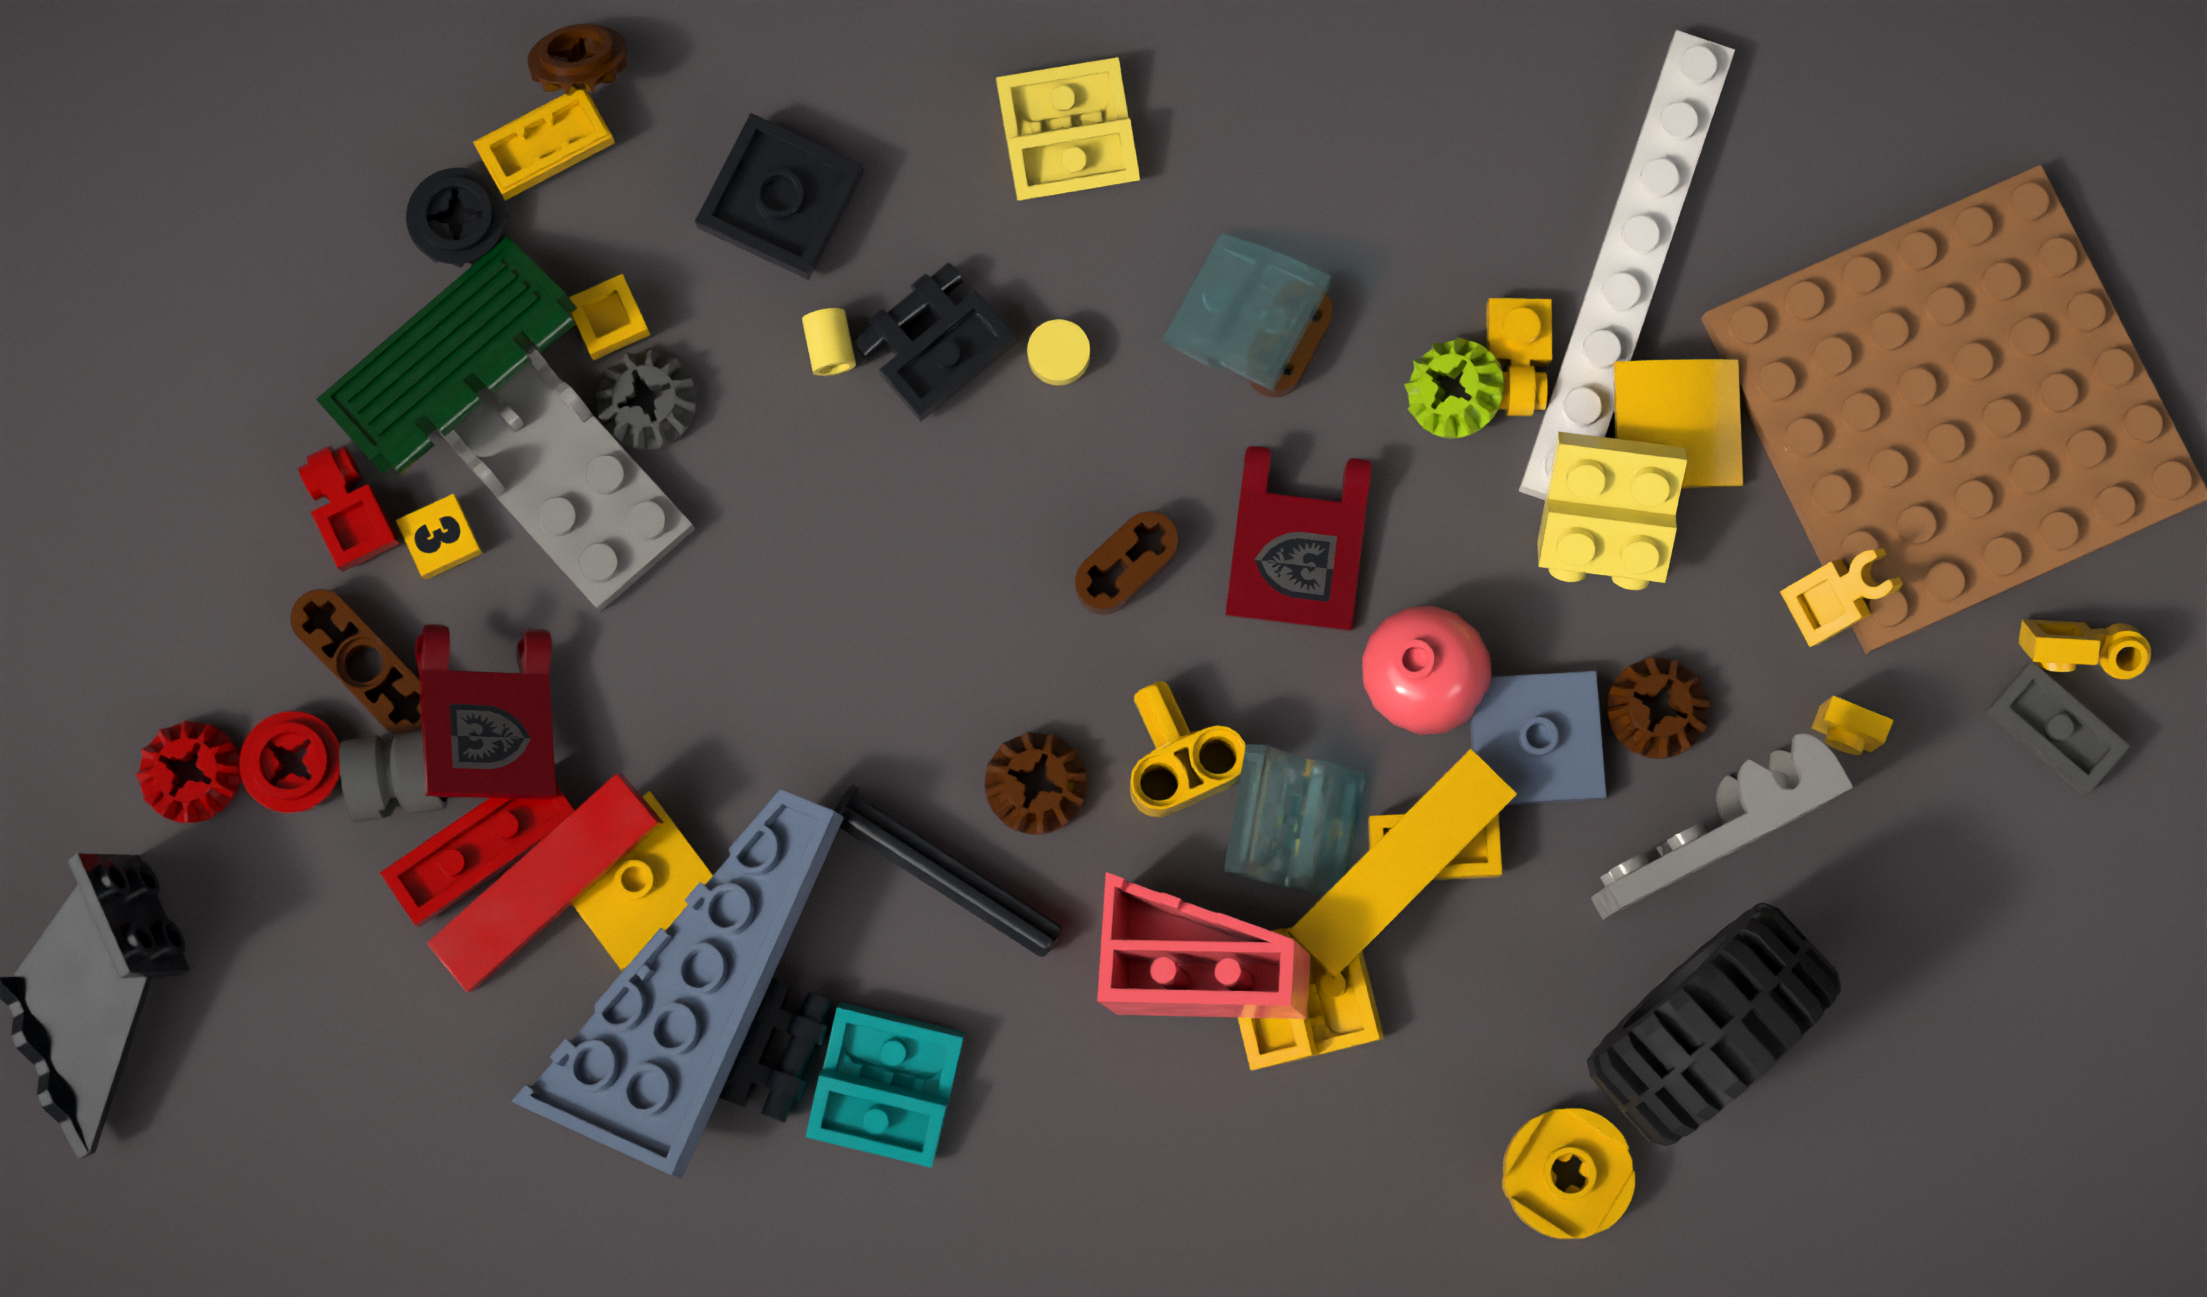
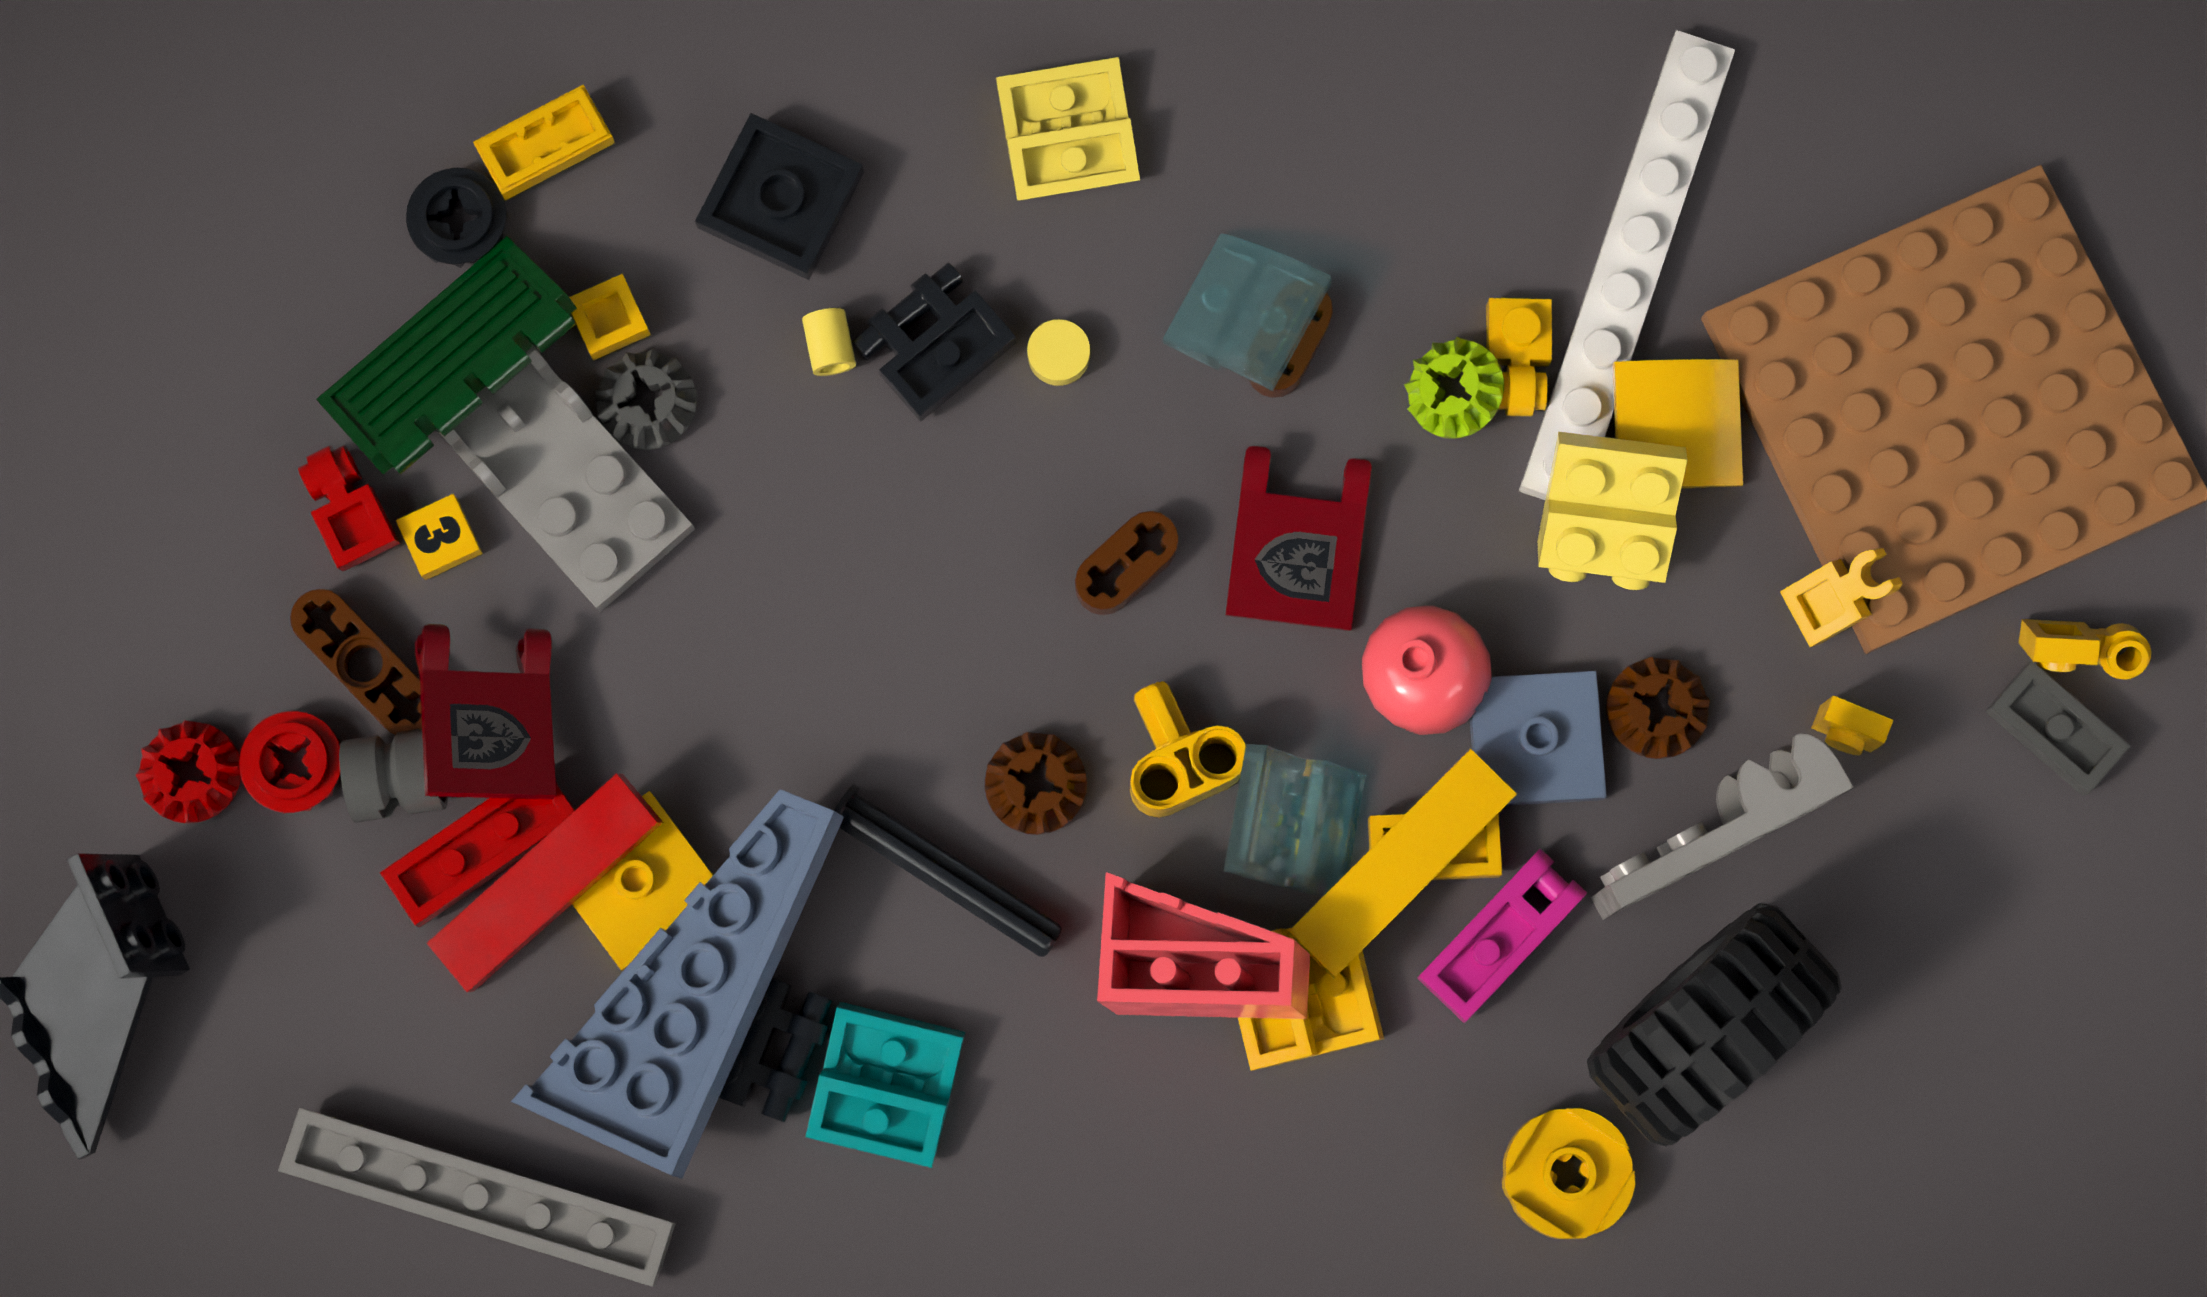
reddish brown gear [527,24,628,96] -> none
none -> light grey plate [278,1108,676,1287]
none -> dark pink plate [1417,848,1587,1023]

